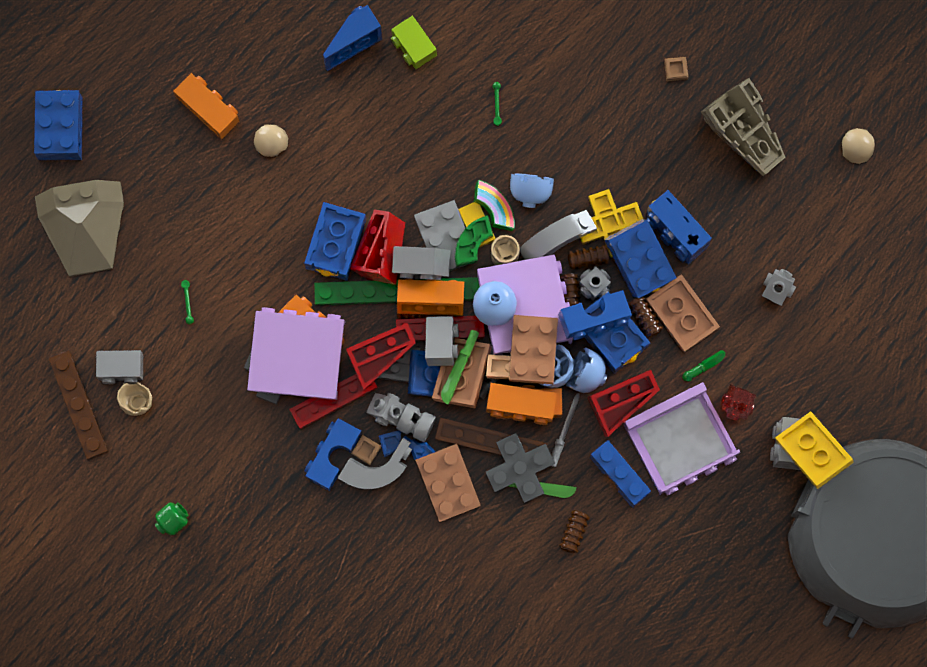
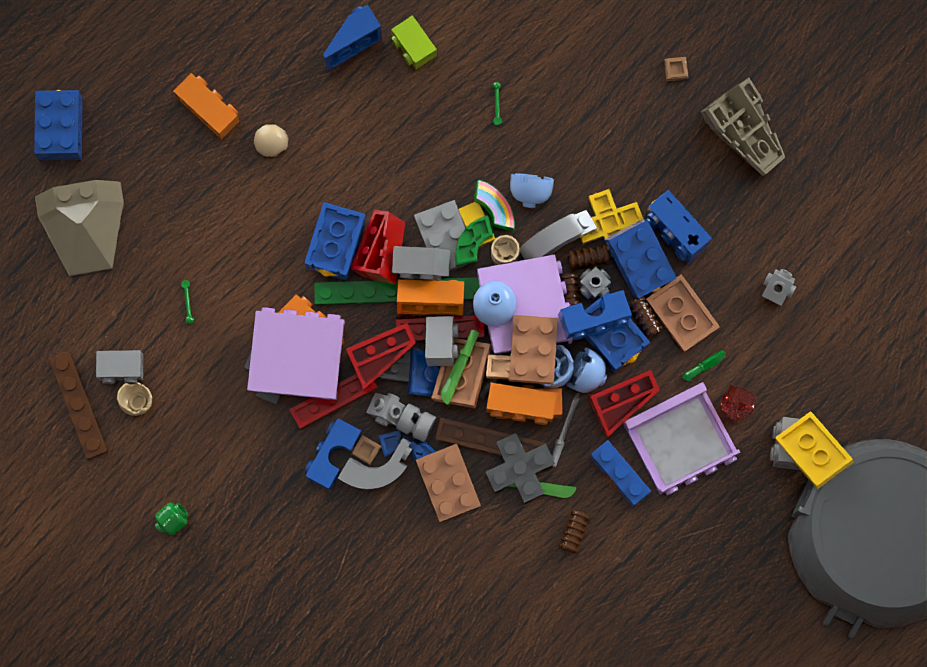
tan hair [842,128,875,164] -> none

